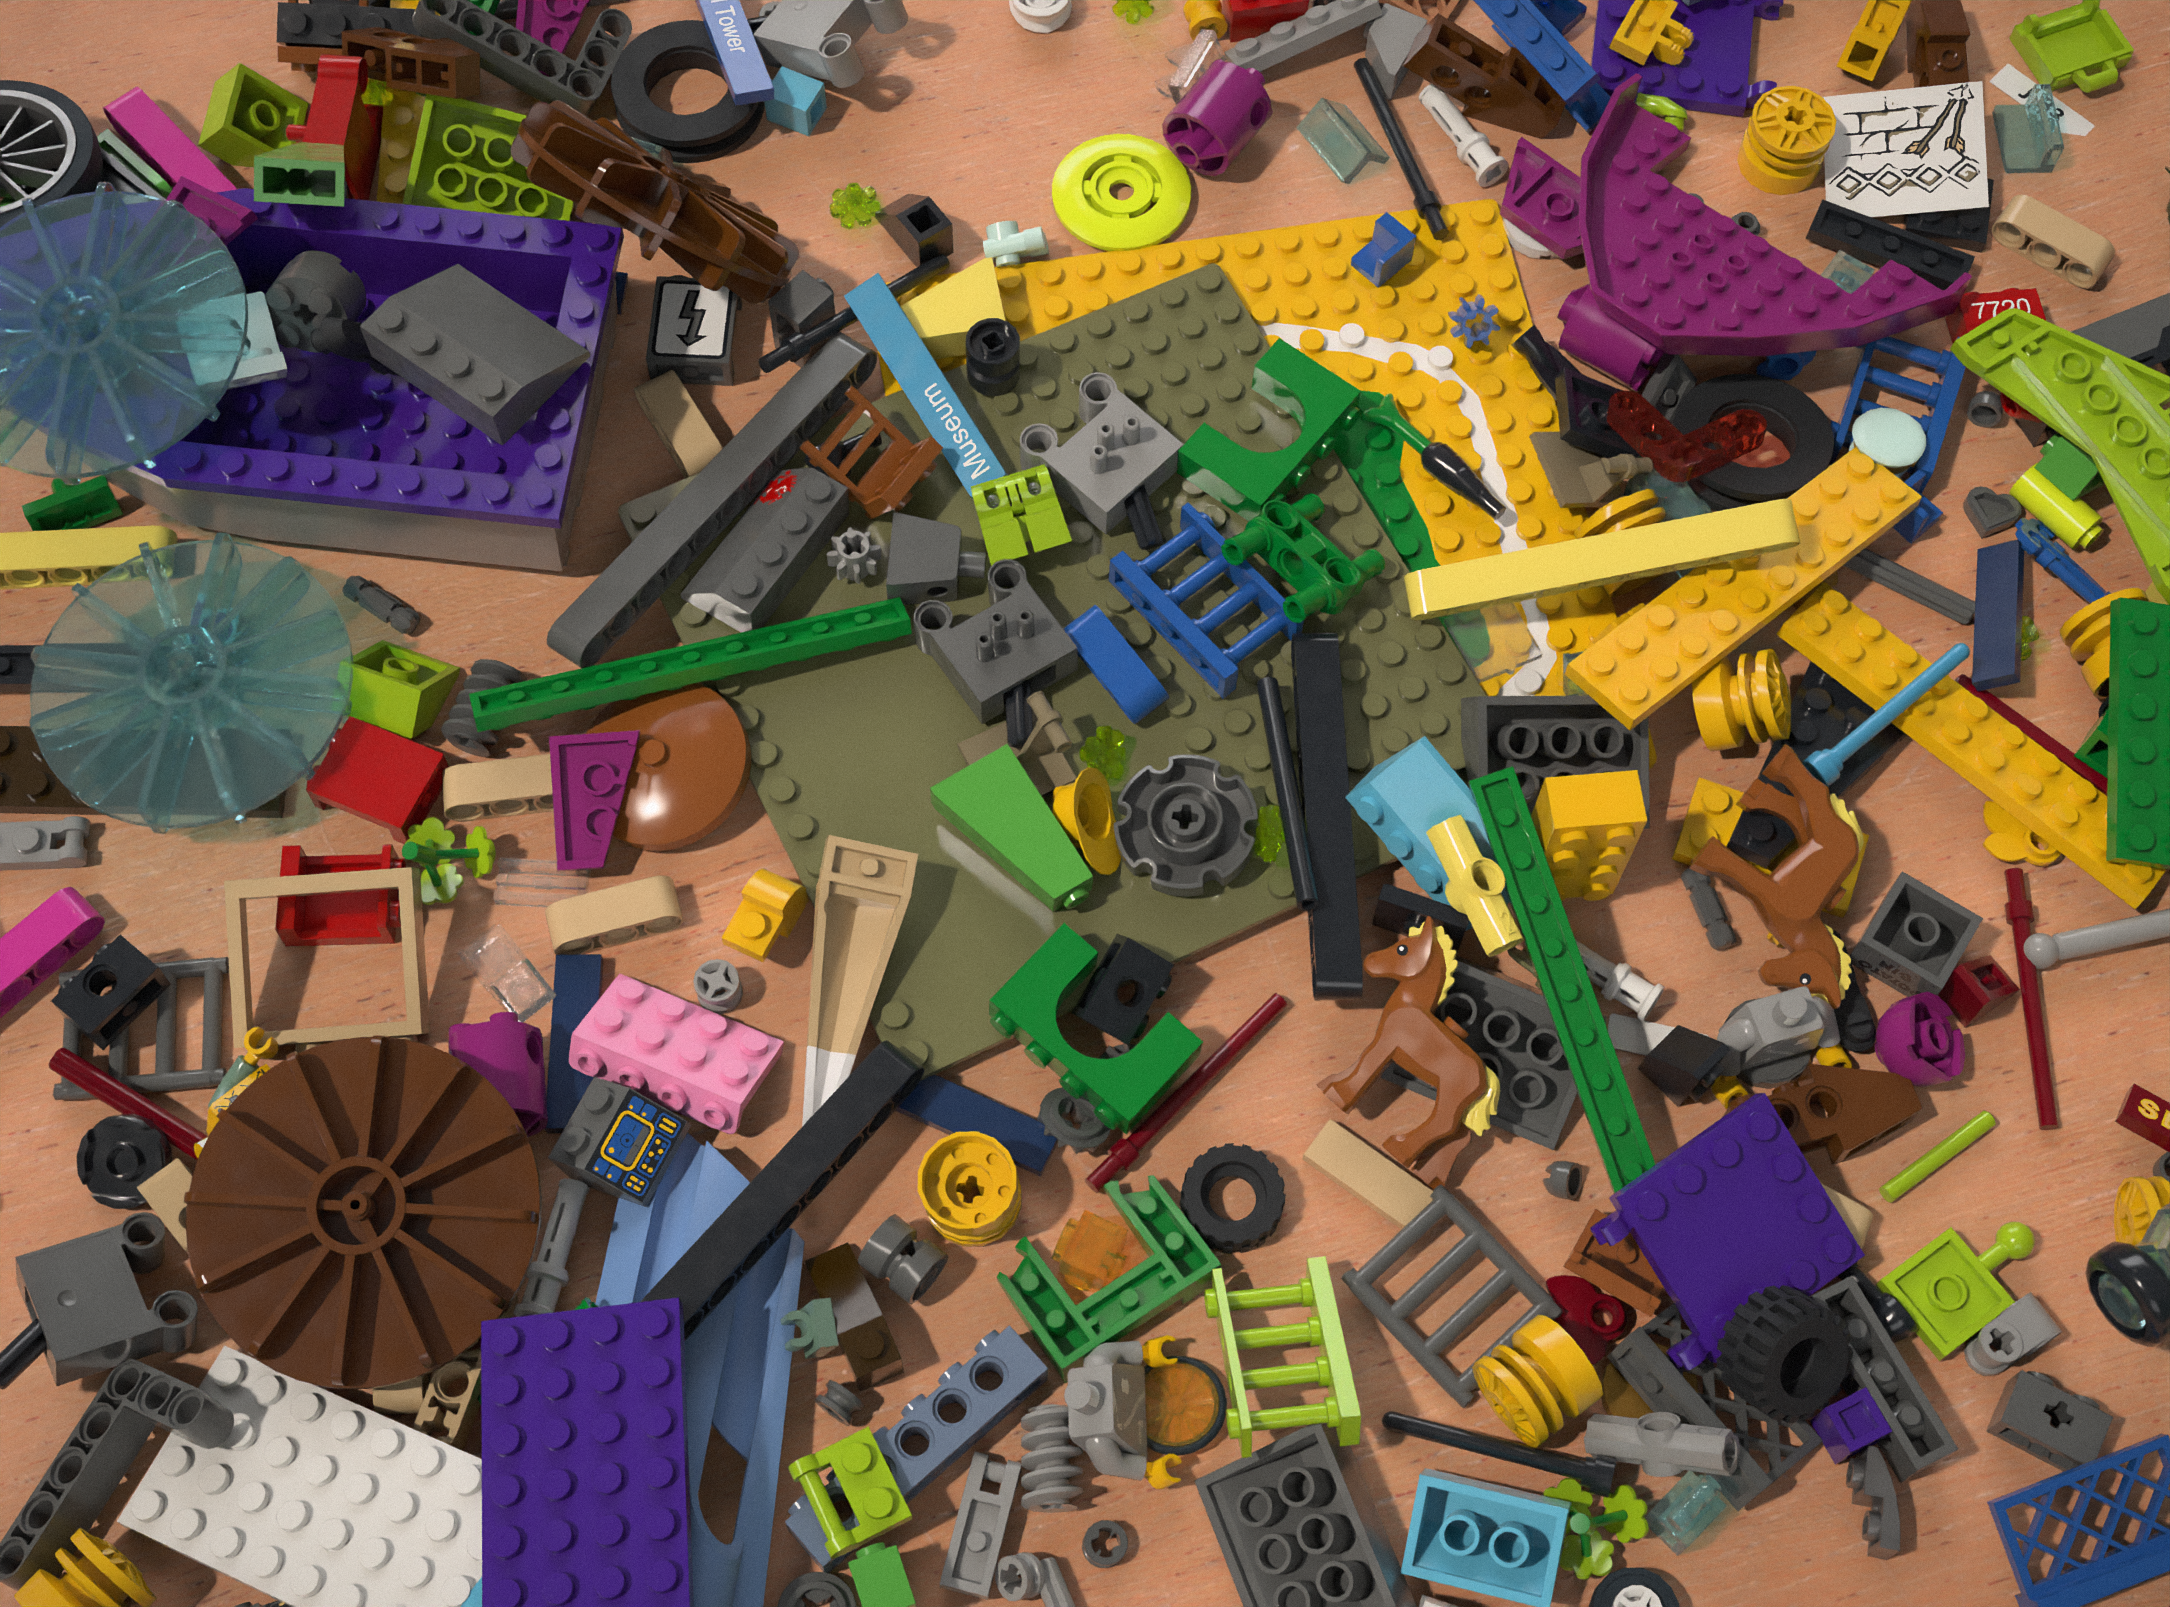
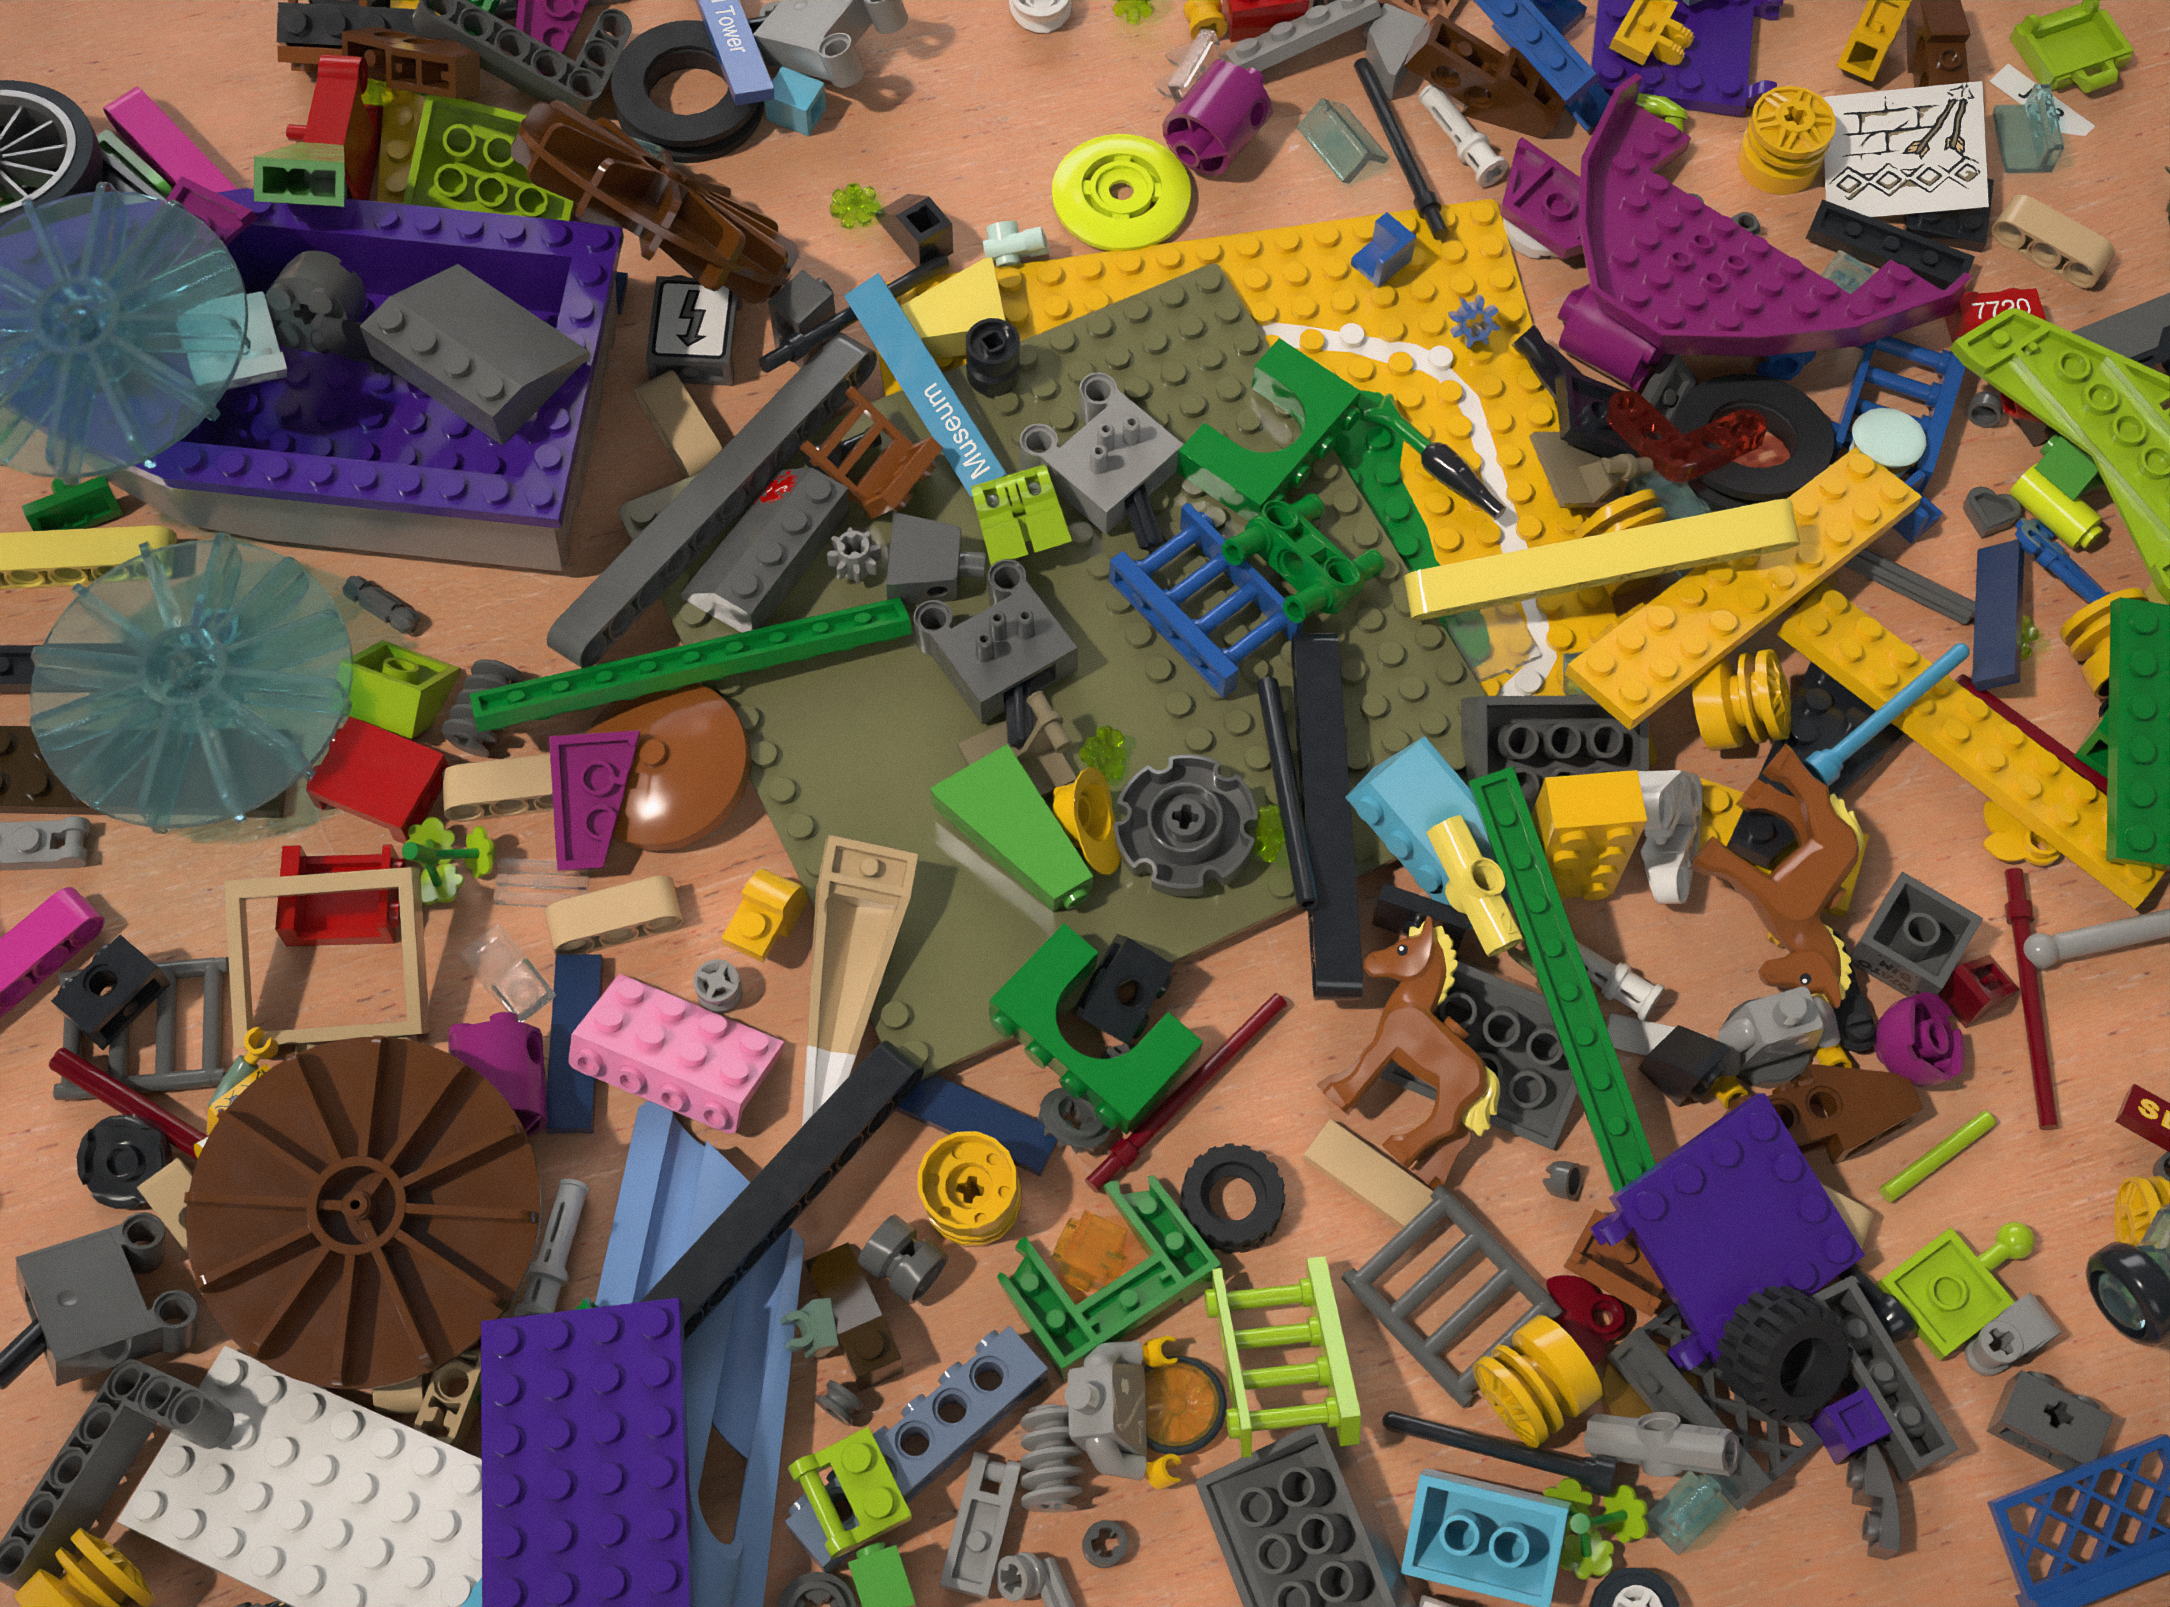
lime slope [198,63,309,167] -> none
slope [548,1077,691,1207] -> none
blue beam [1063,605,1170,724] -> none
dark grey axle [1681,869,1736,951] -> none
none -> white connector [1638,770,1703,904]

